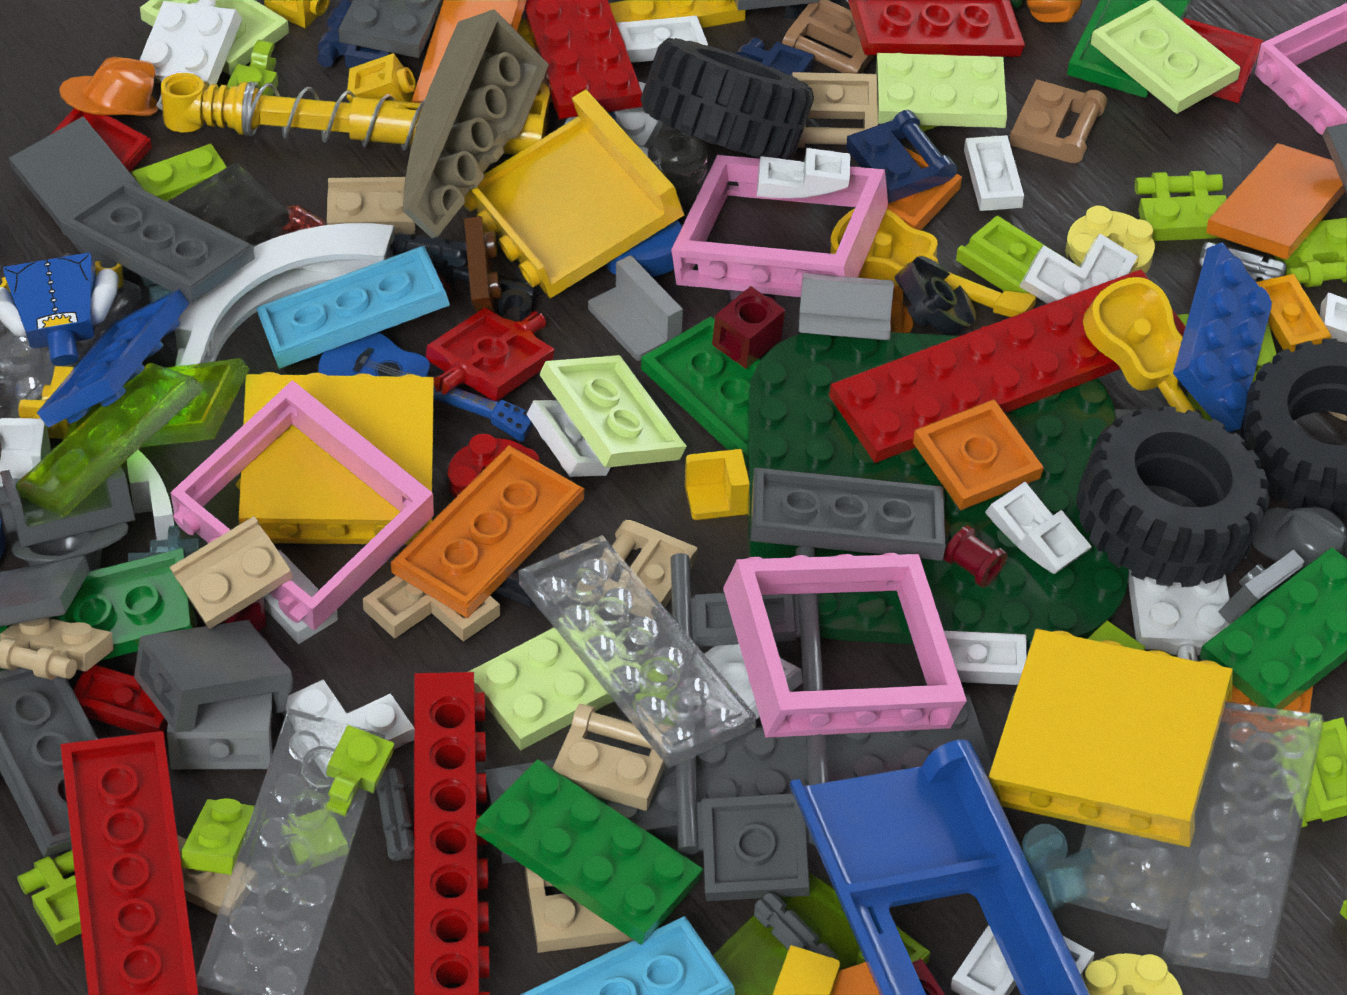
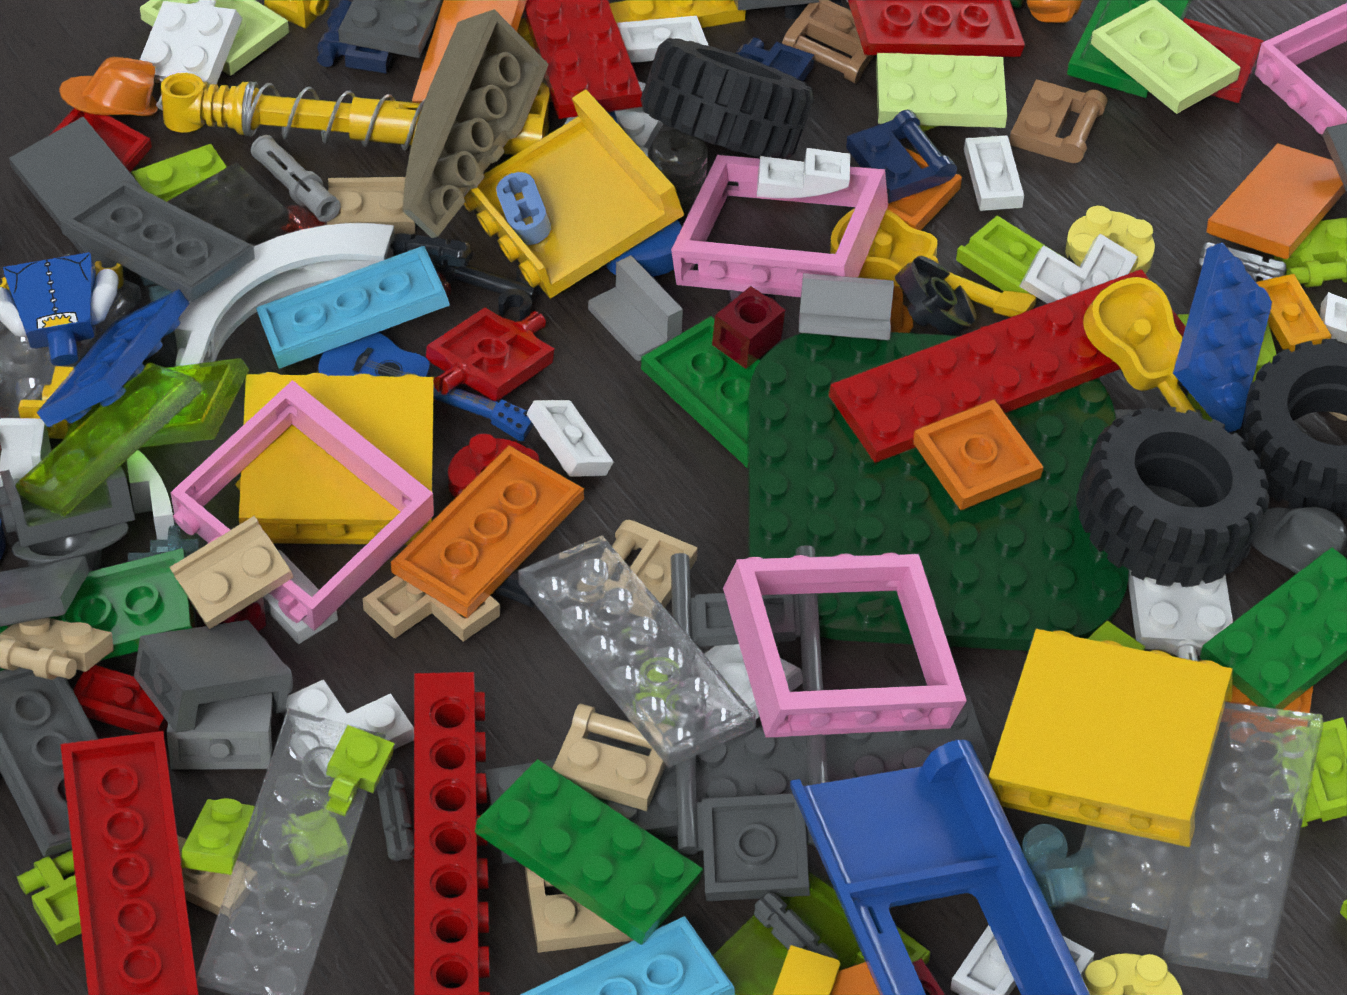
lime plate [227,40,278,96] -> none
yellow bracket [347,53,416,103] -> none
reddish brown plate [464,216,502,314] -> none
yellowish green plate [468,609,645,751] -> none
yellowish green plate [540,355,686,468] -> none
yellow panel [685,449,750,520] -> none
dark grey tile [750,468,945,561] -> none
tan plate [792,72,878,148] -> none
dark red bush [943,525,1008,588] -> none
white plate [944,631,1027,685] -> none
white slope [985,482,1092,574] -> none
lime plate [1135,171,1227,241] -> none
plate [1218,549,1305,624] -> none
none -> light grey pin [251,135,340,222]
none -> medium blue beam [496,172,551,245]

